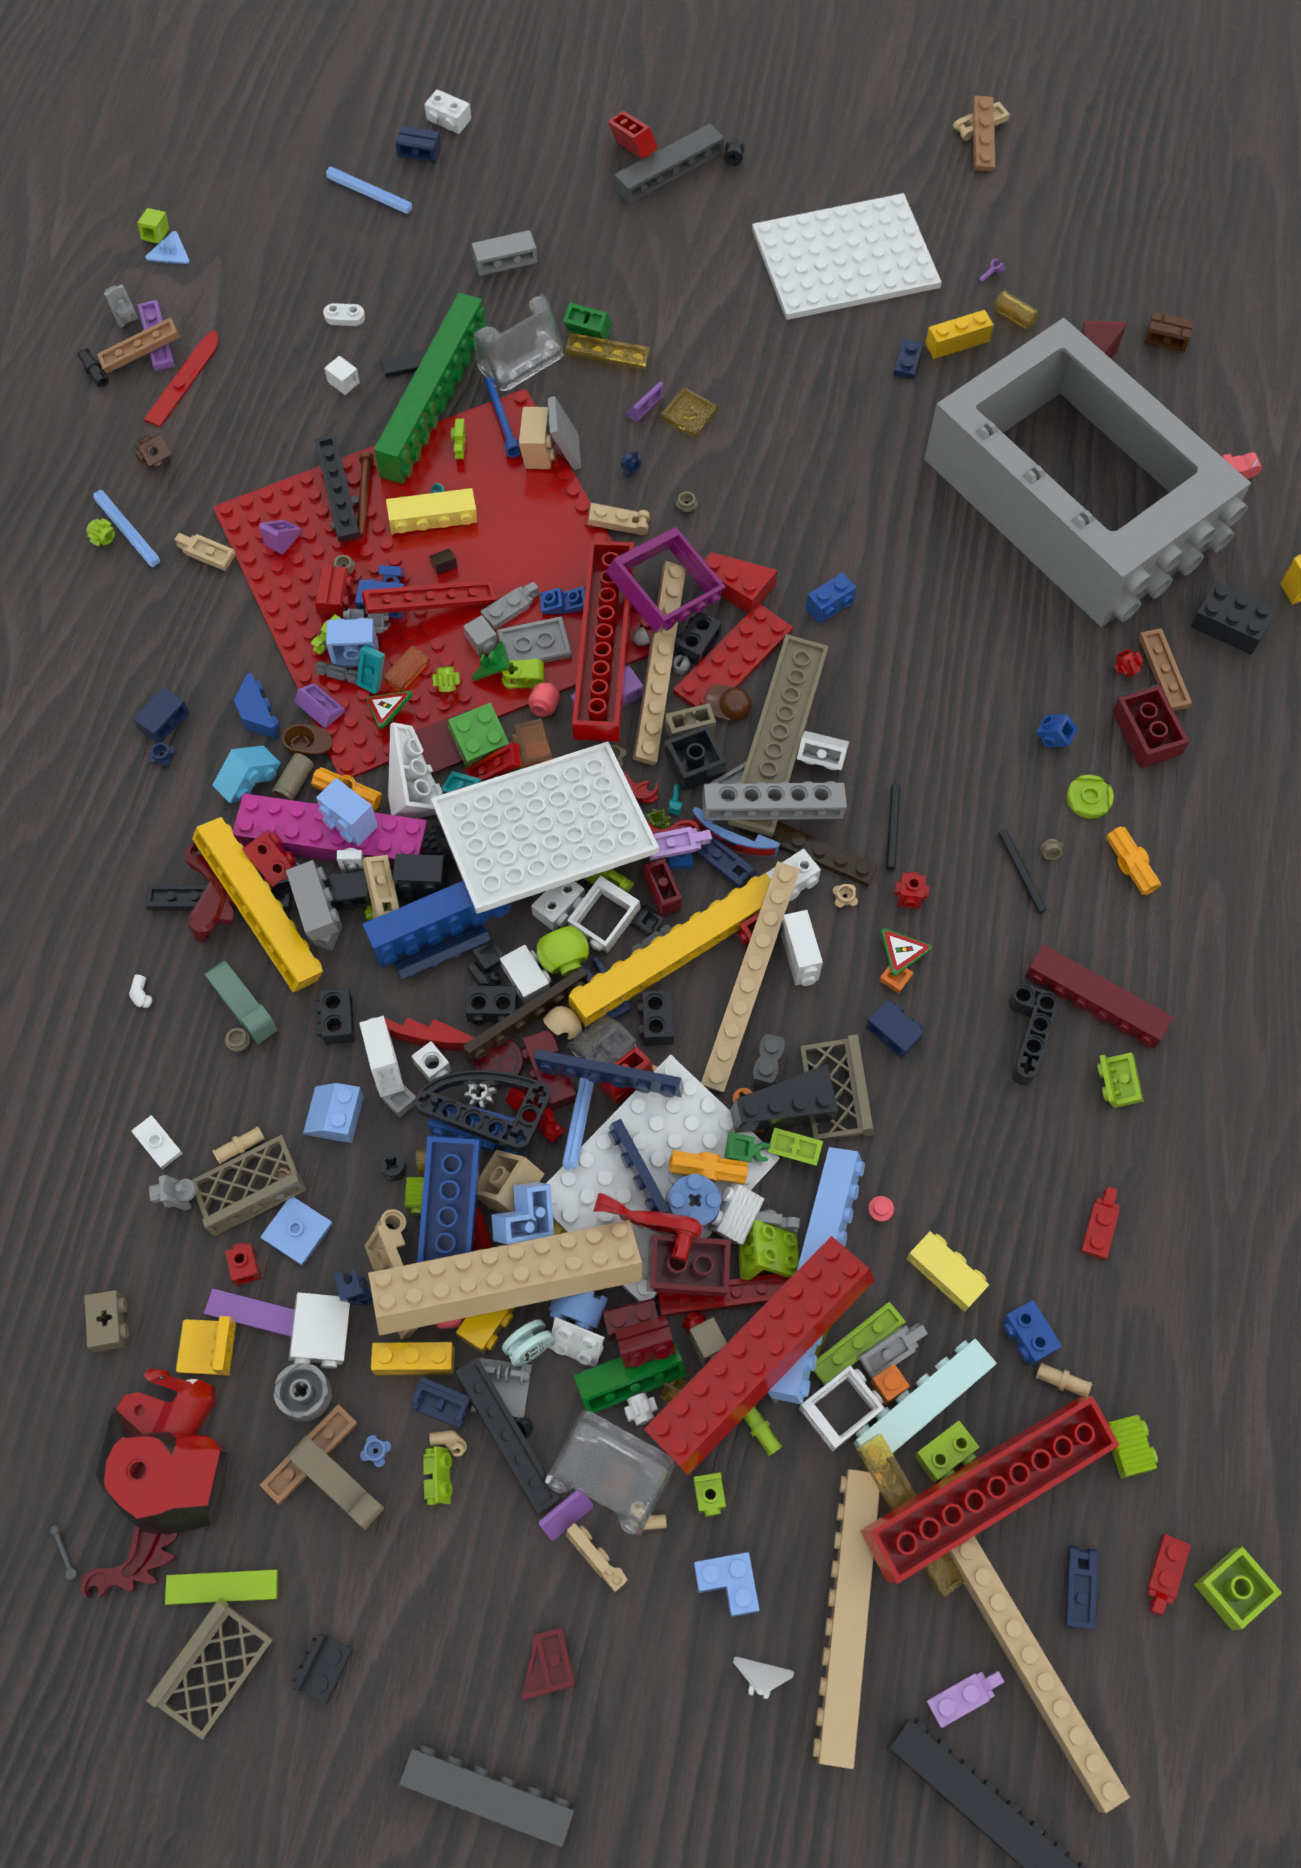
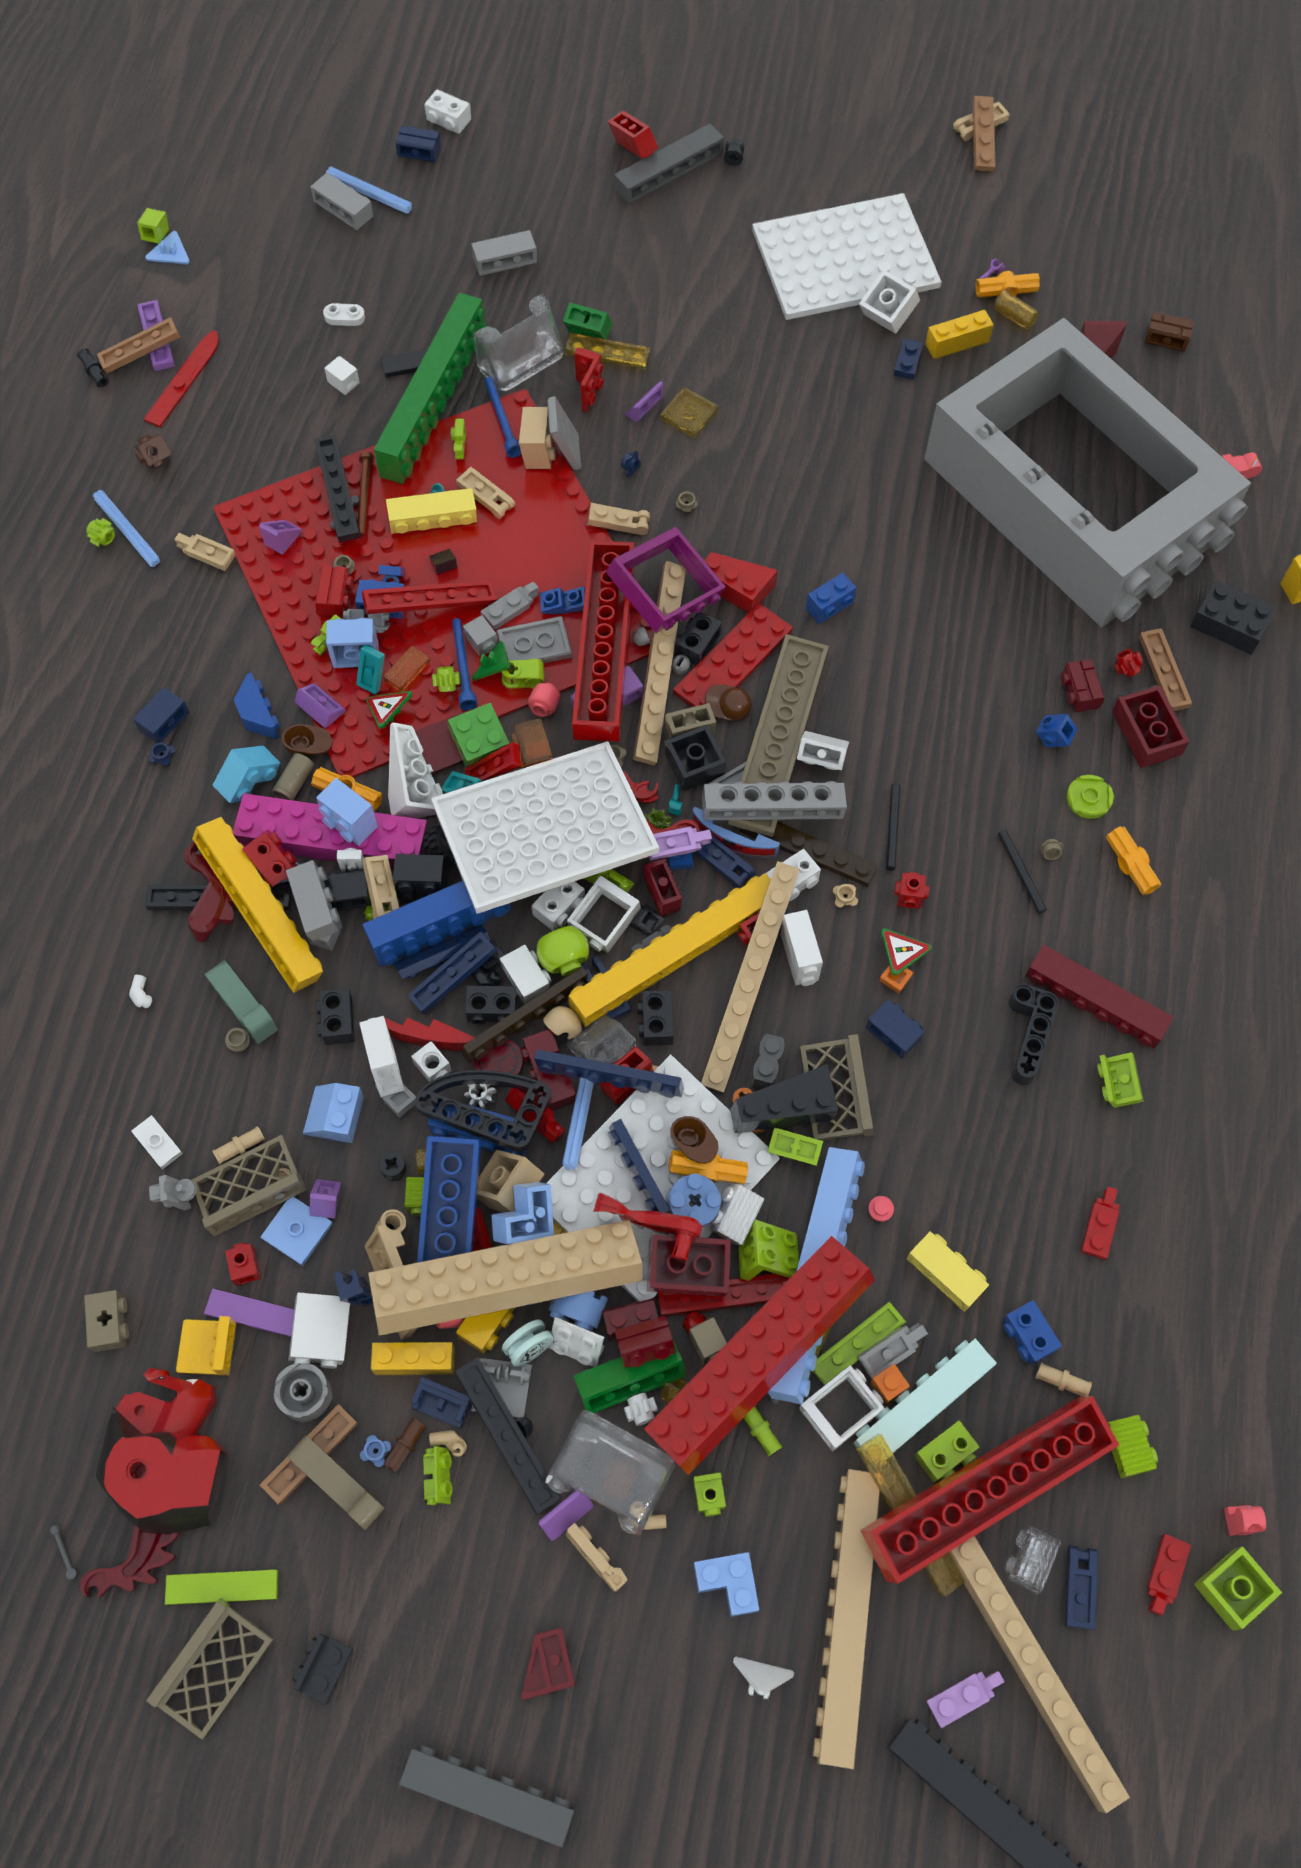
light grey hips [104,284,138,328] -> none
dark grey axle [315,661,358,683] -> none
green plate [724,1132,770,1163] -> none
light grey plate [756,1209,800,1234] -> none
none -> light grey brick [310,173,373,230]
none -> medium lavender slope [310,1179,341,1219]
none -> reddish brown axle [384,1418,426,1472]
none -> dark blue plate [408,932,498,1015]
none -> blue piece [452,618,478,711]
none -> tan plate [456,467,515,519]
none -> red bracket [574,347,604,412]
none -> reddish brown cap [670,1116,719,1164]
none -> white brick [859,270,920,334]
none -> light orange piece [975,271,1040,300]
none -> clear brick [1005,1526,1061,1595]
none -> dark red brick [1061,659,1105,712]
none -> coral leg [1224,1505,1266,1536]

